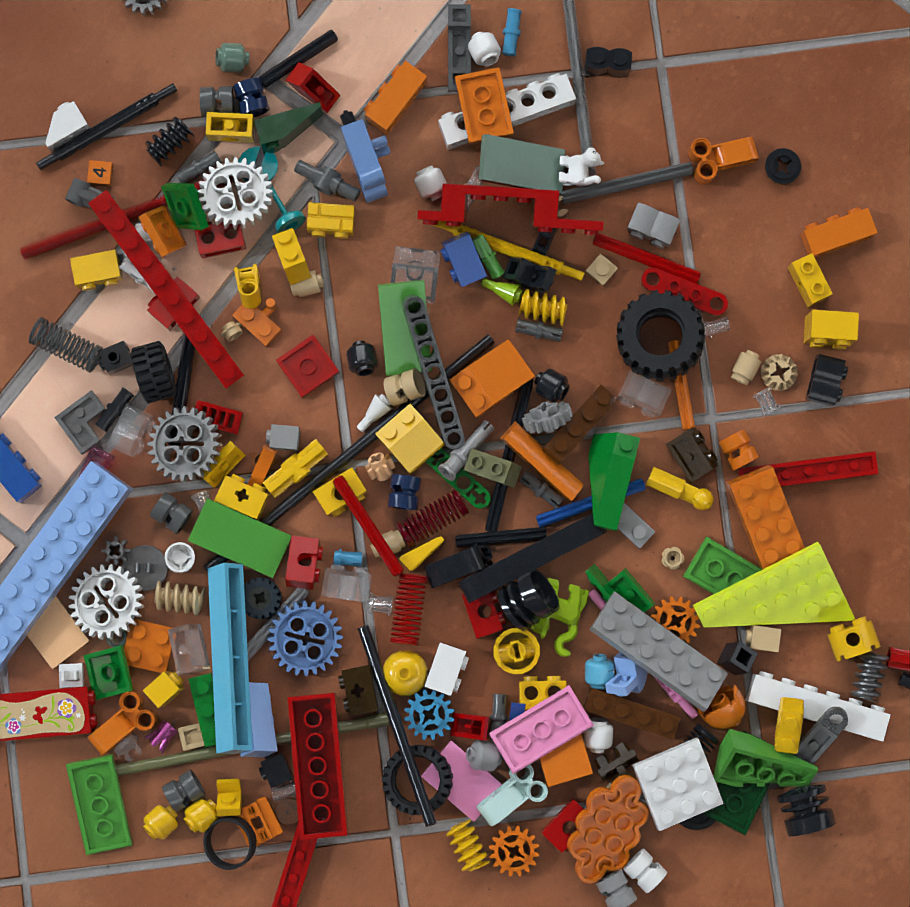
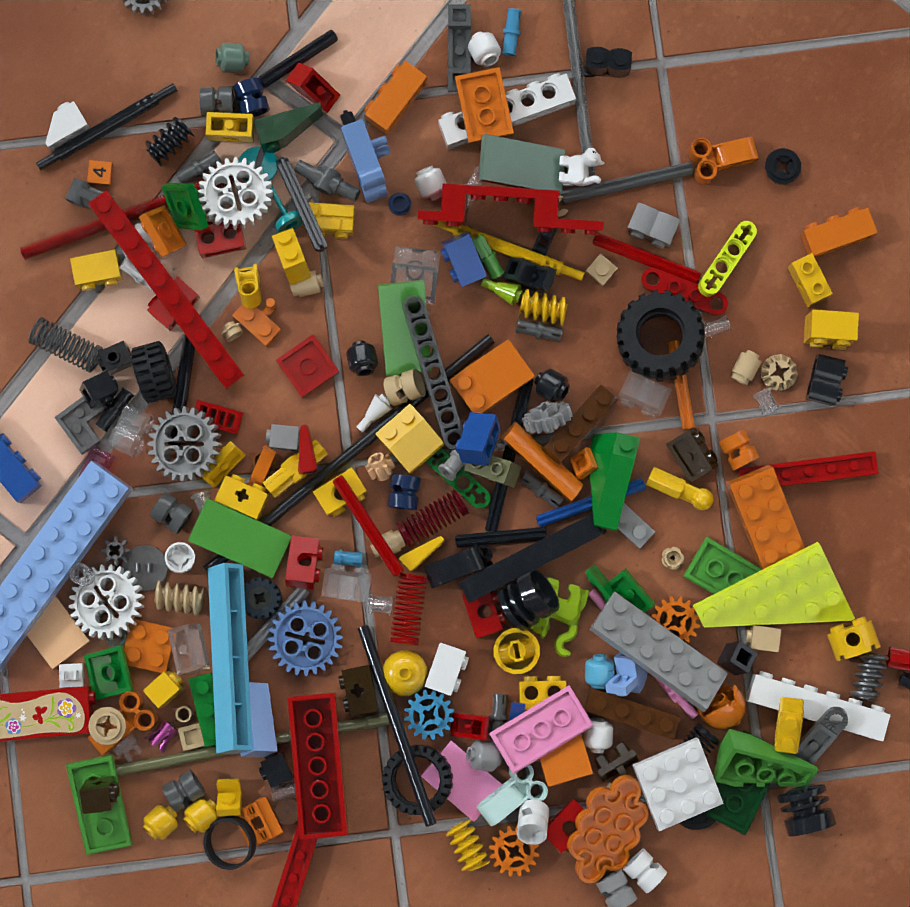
none -> clear bush [69,563,95,586]
none -> black brick [79,370,118,409]
none -> dark brown brick [79,776,120,814]
none -> tan gear [88,707,127,745]
none -> tan hinge [175,706,194,722]
none -> black axle [276,157,328,252]
none -> red slope [298,424,318,475]
none -> dark blue plate [389,193,411,216]
none -> blue brick [456,412,501,465]
none -> white wheel [517,799,549,845]
none -> orange tile [569,447,598,480]
none -> neon yellow beam [698,221,757,297]

